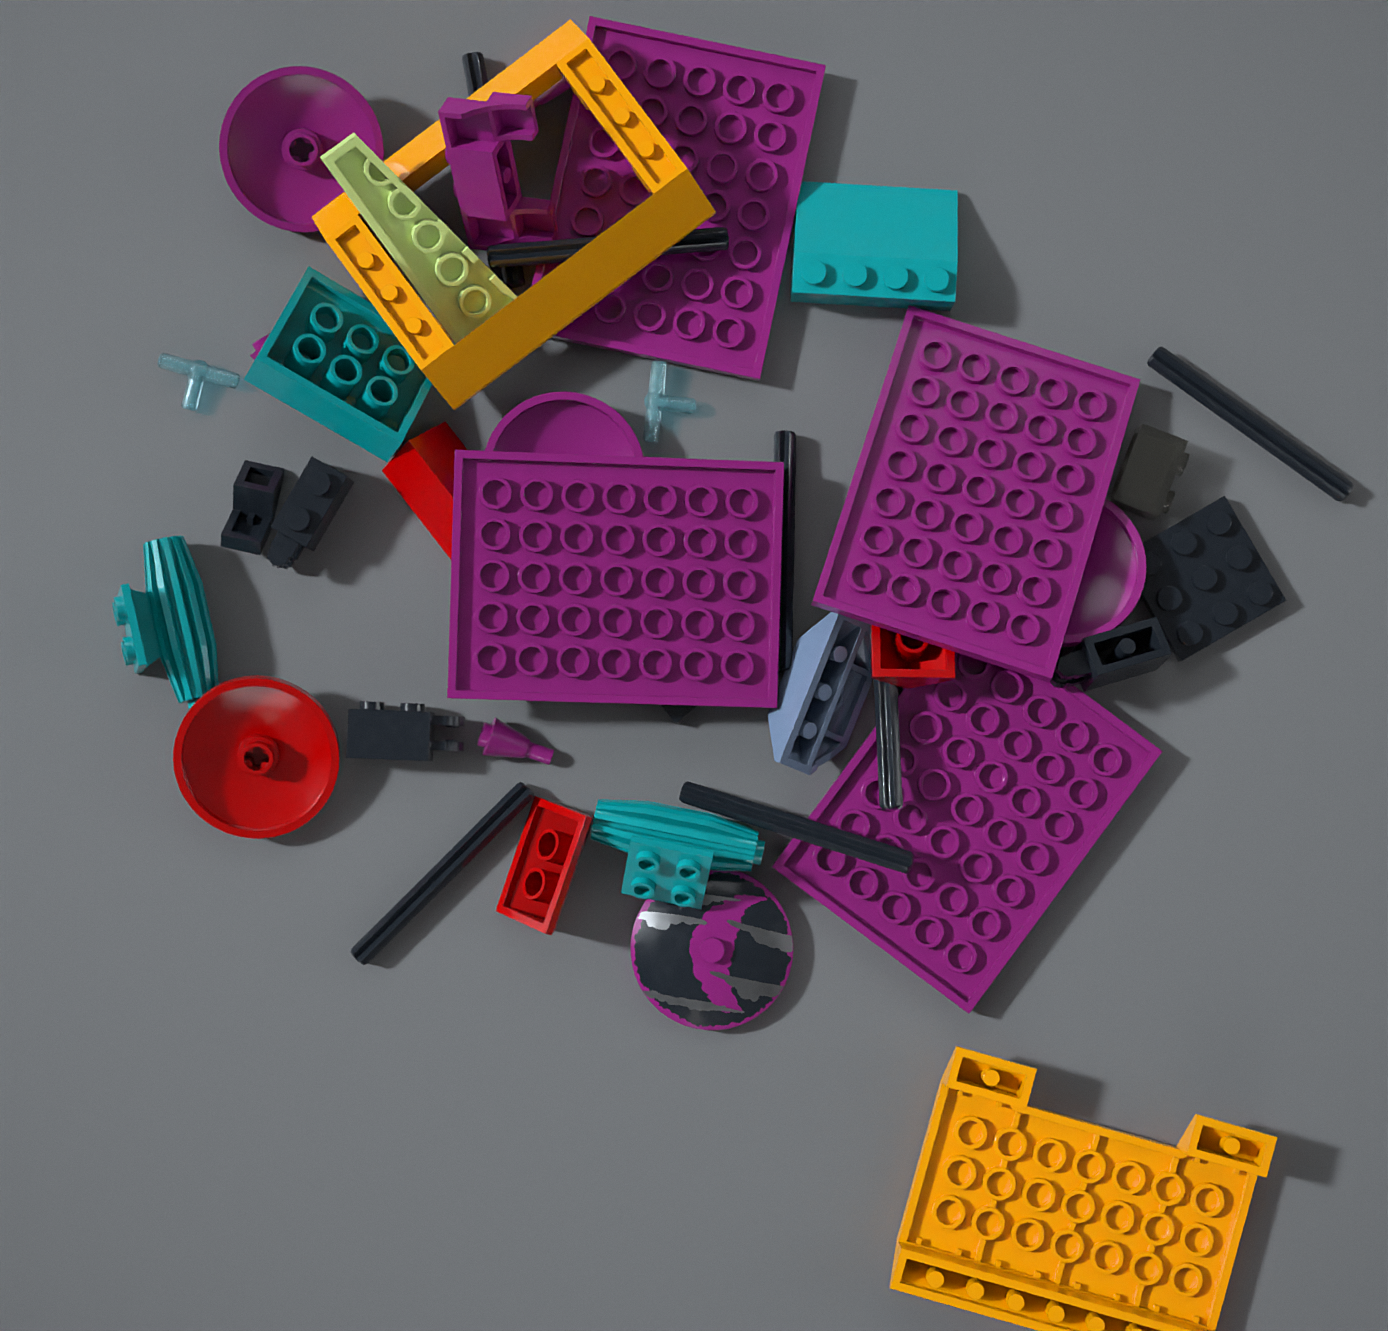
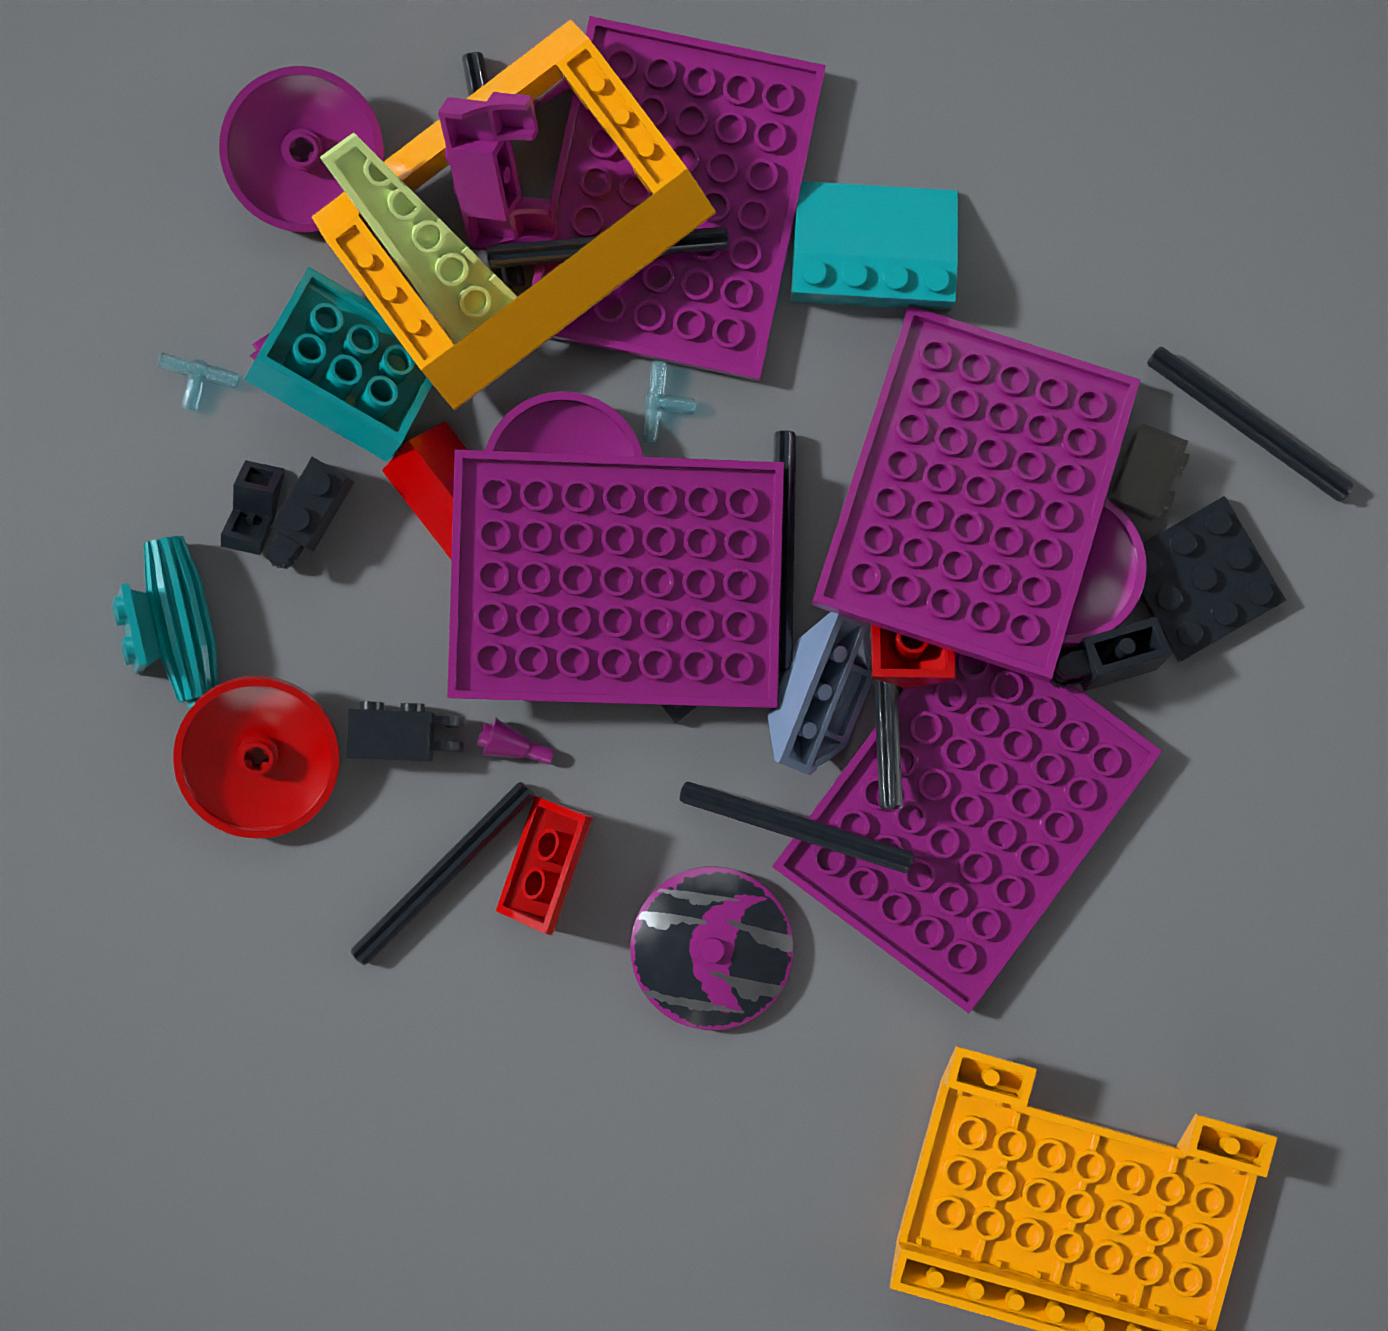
teal plate [590,799,765,909] -> none

